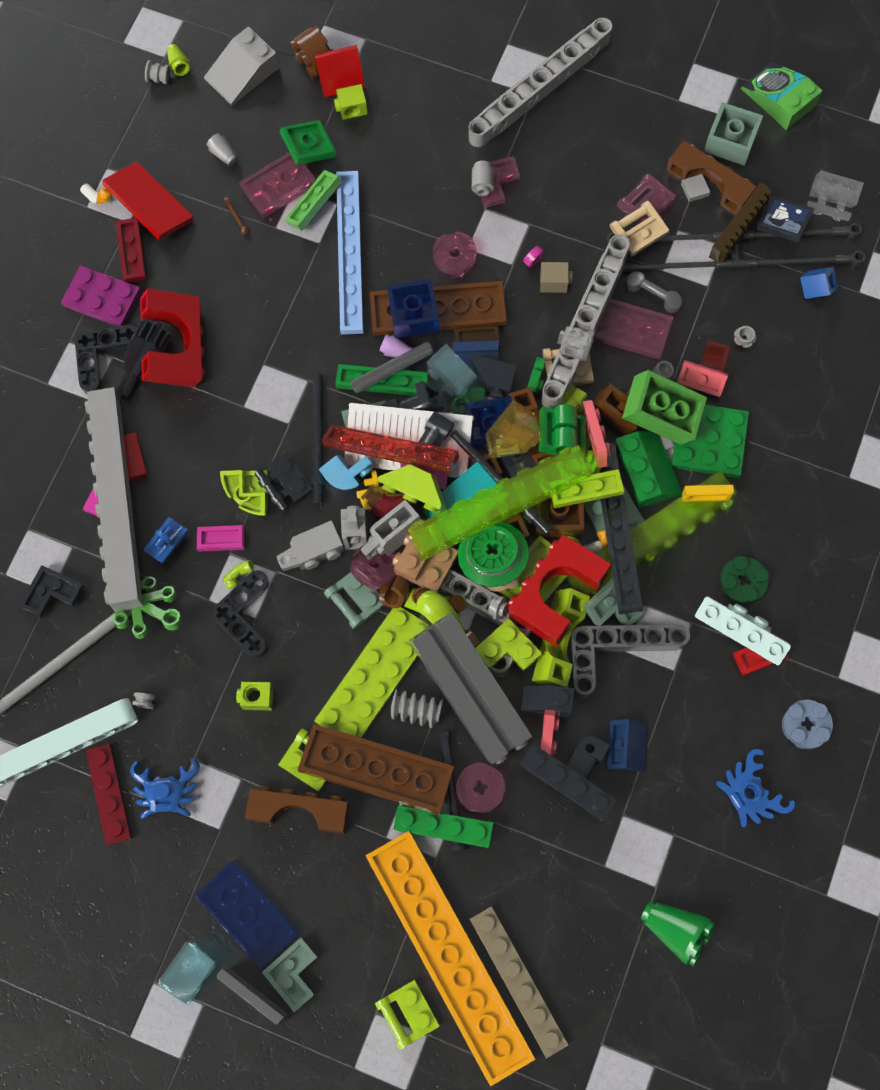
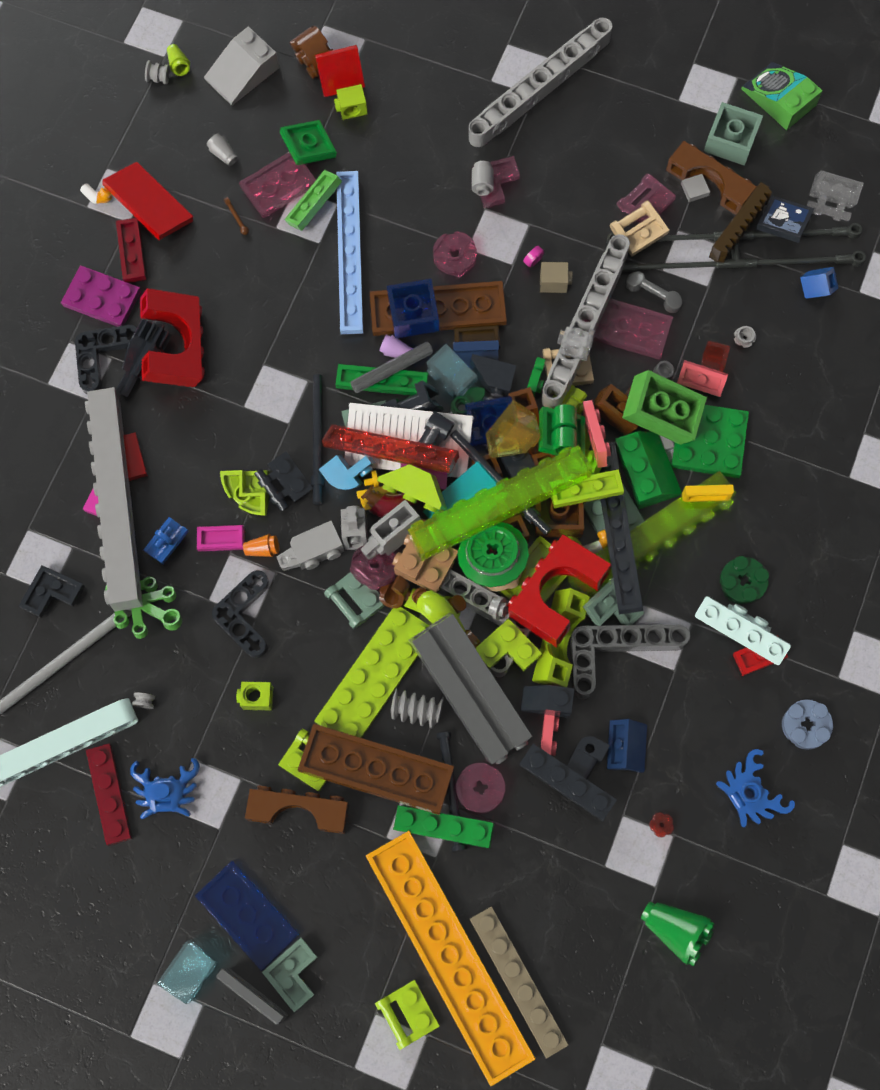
lime arm [223,560,255,589] -> none
none -> orange cone [243,534,279,557]
none -> clear red plate [649,813,674,837]

